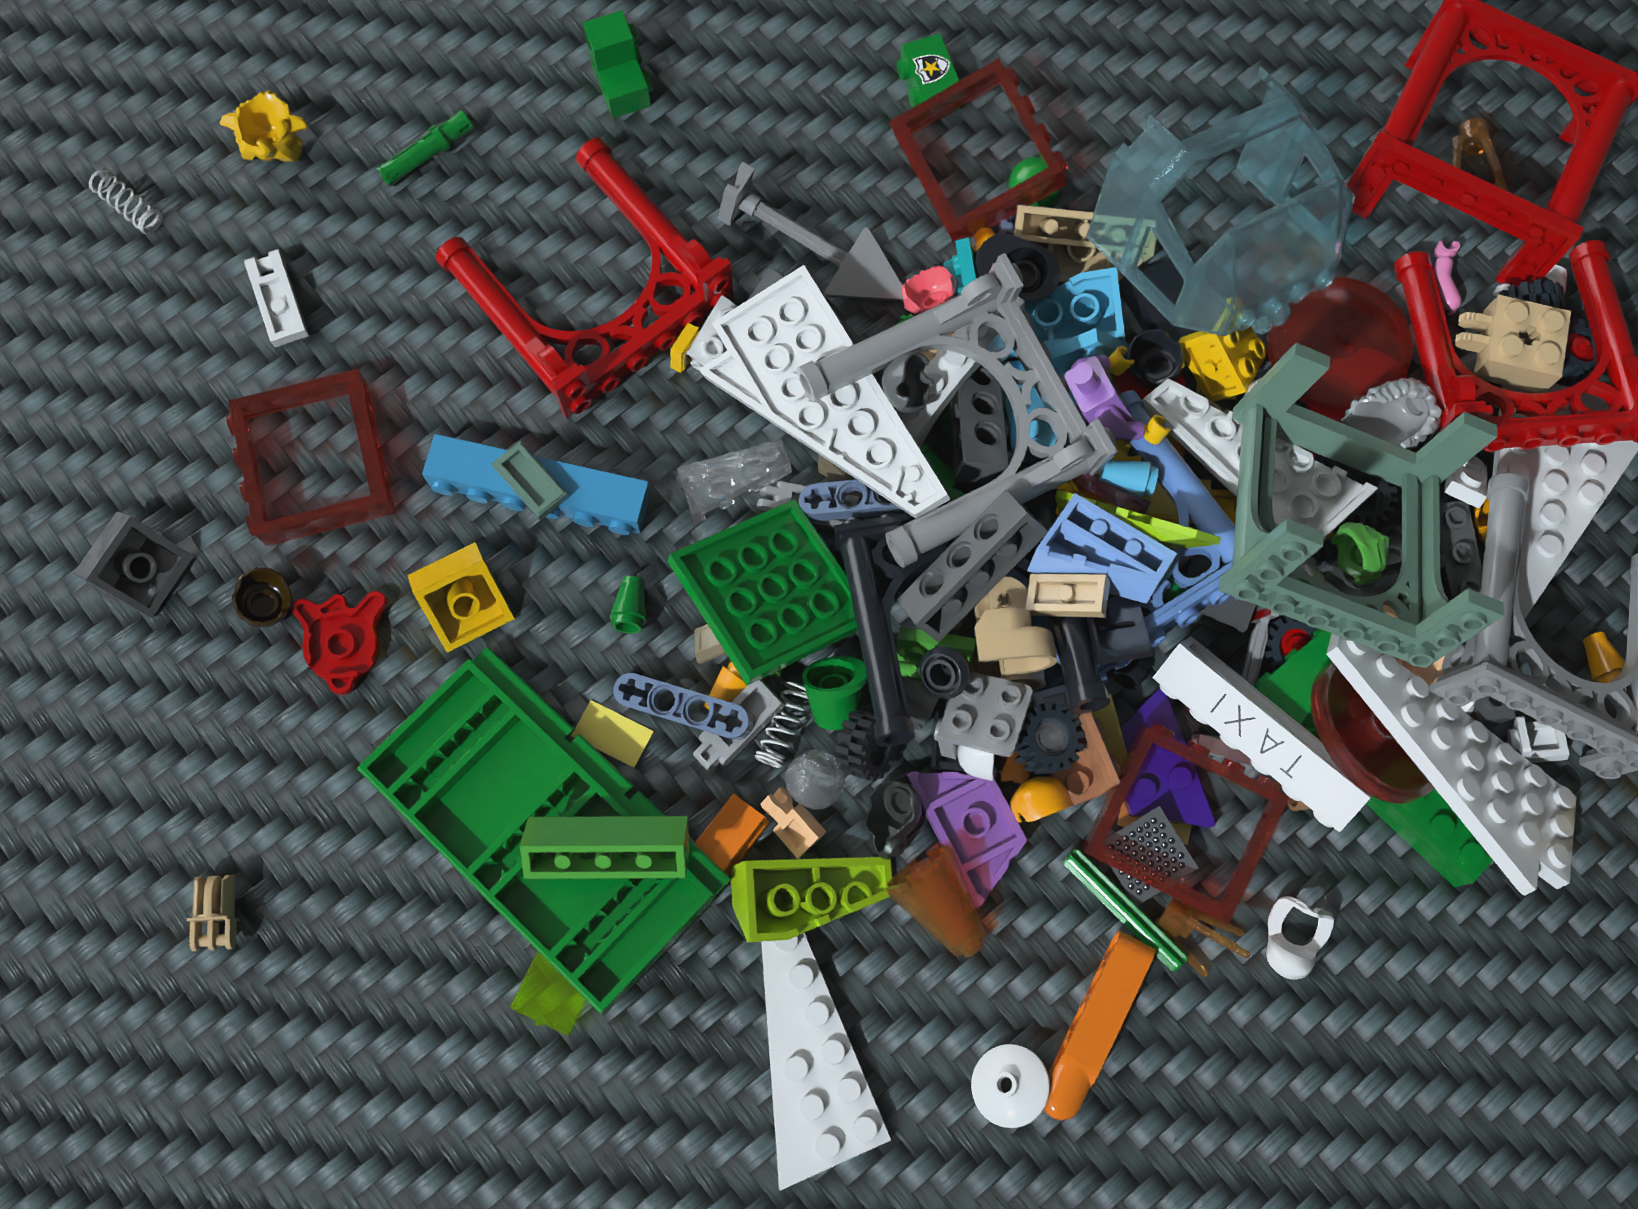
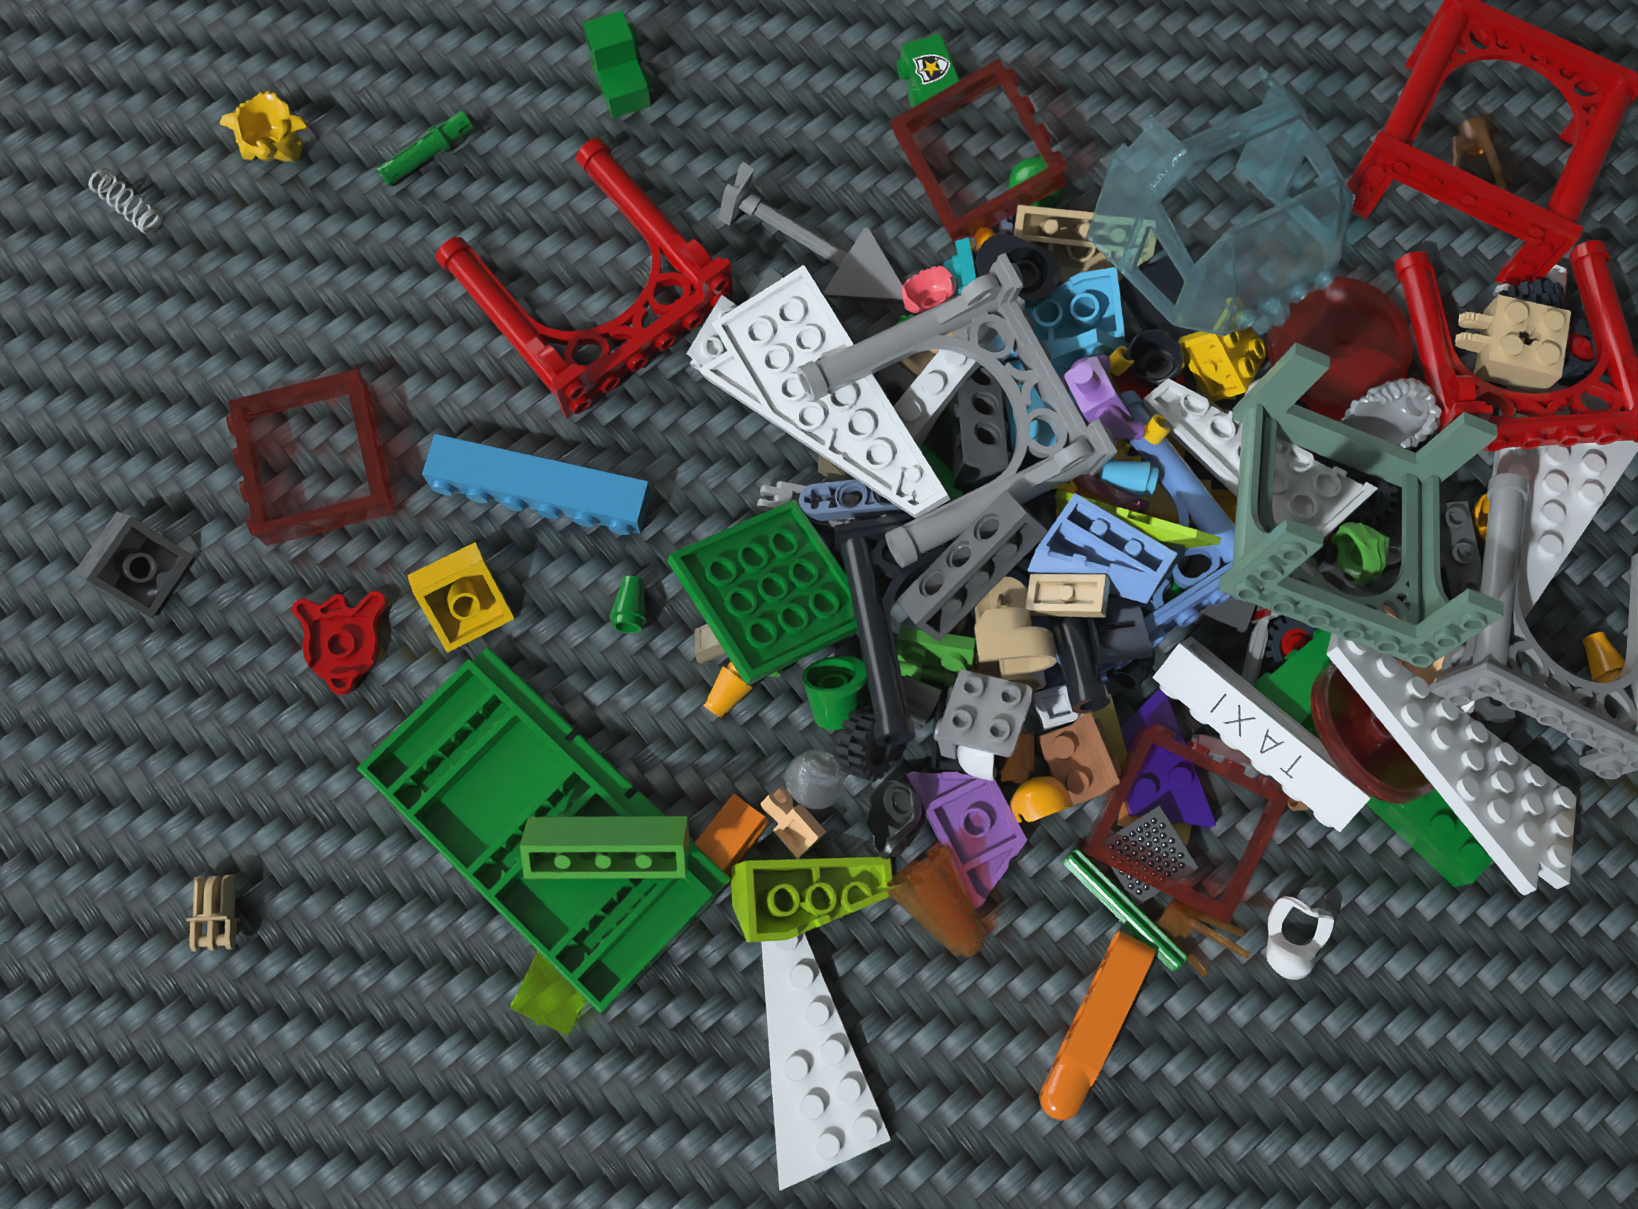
dark brown hair [232,567,292,627] -> none
white plate [244,249,309,347] -> none
sand green tile [491,441,569,521] -> none
light yellow sticker [571,700,654,768] -> none
sand blue beam [613,673,754,740] -> none
yellow tile [670,323,699,373] -> none
clear wing [677,439,792,525] -> none
light grey hinge [693,679,786,772] -> none
white piece [754,681,808,768] -> none
dark grey hair [882,351,934,414] -> none
black cone [919,646,970,699] -> none
white dish [971,1044,1050,1128] -> none
black wheel [1015,702,1085,775] -> none
bright pink arm [1433,240,1462,316] -> none
white plate [1444,456,1487,508] -> none
white bracket [1507,716,1570,763] -> none

